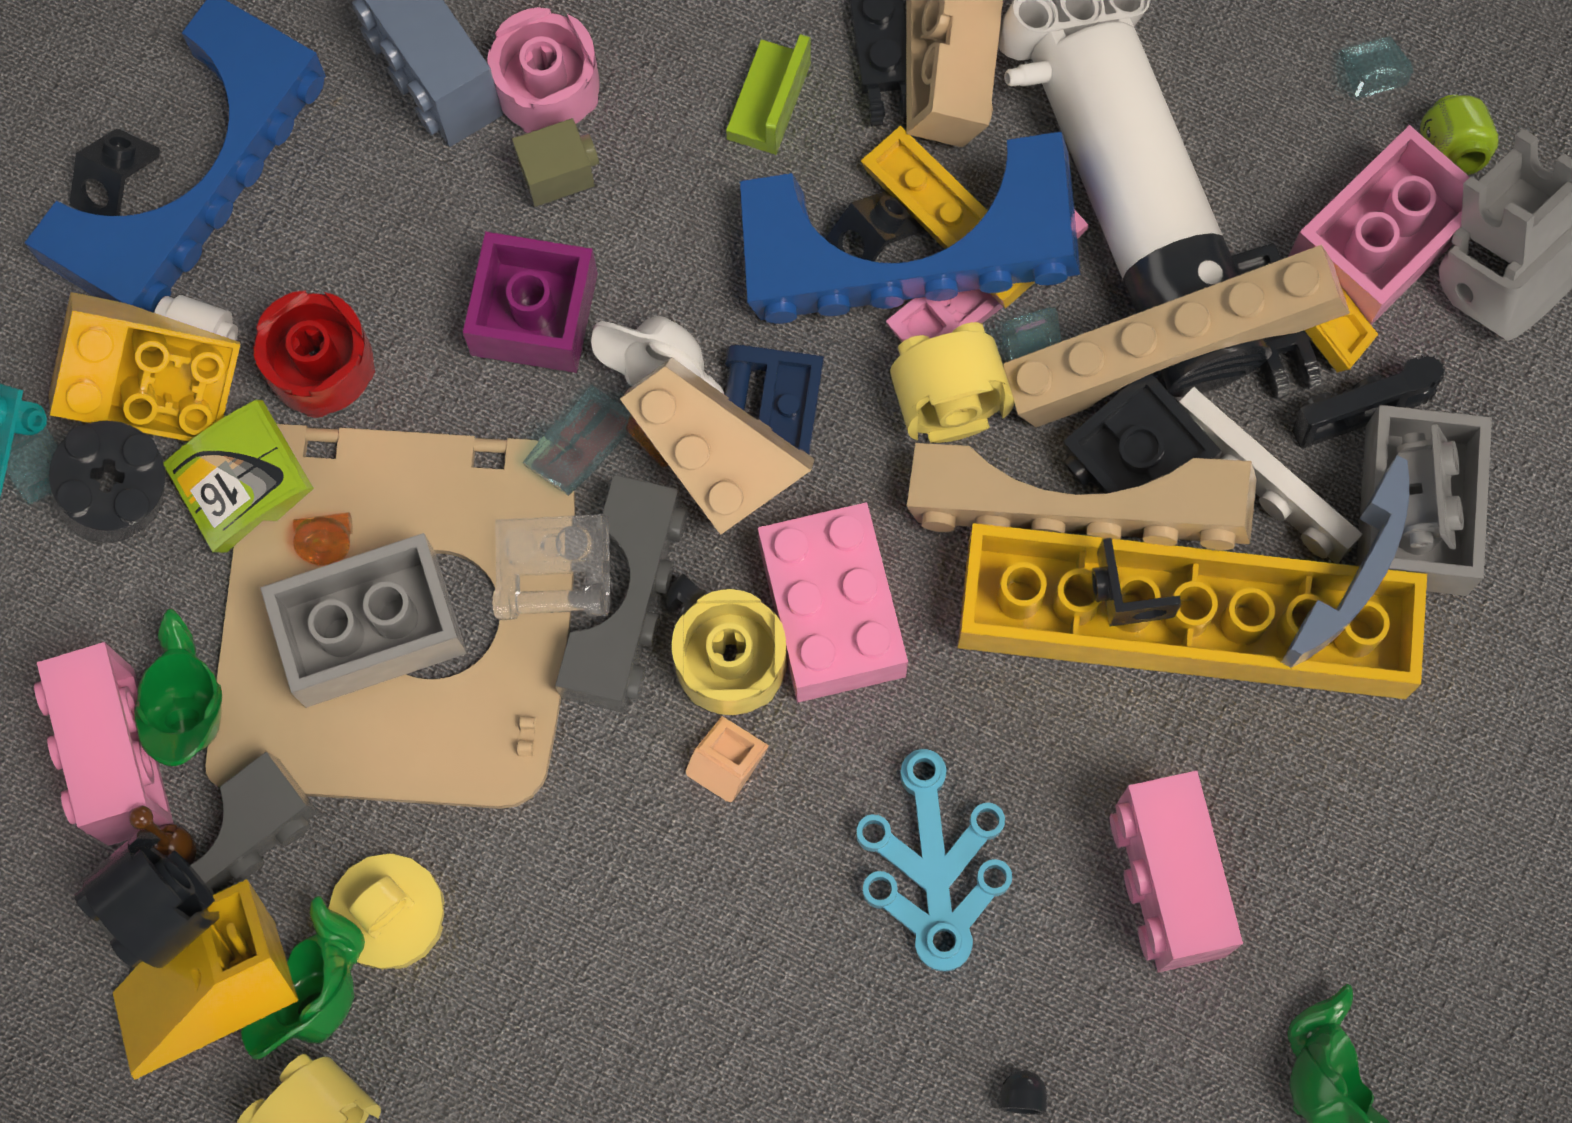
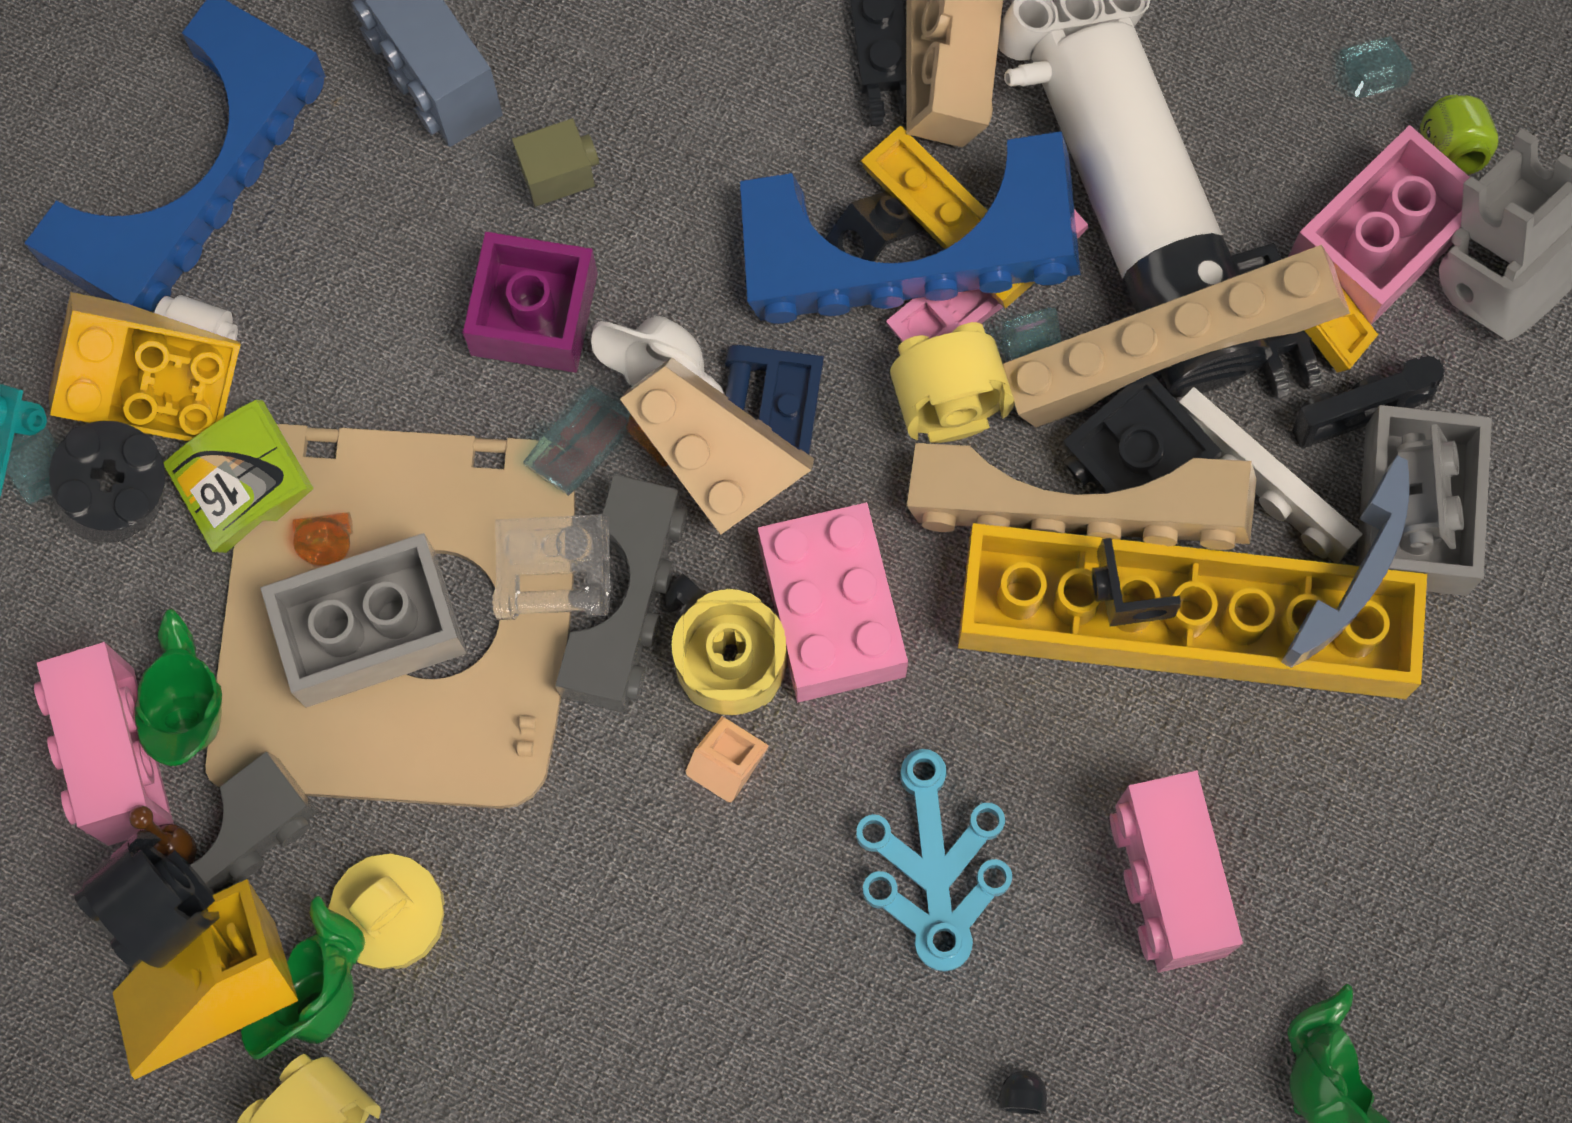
black bracket [70,129,160,216] -> none
red brick [253,290,375,418] -> none
bright pink brick [487,7,600,133] -> none
lime panel [726,34,811,155] -> none

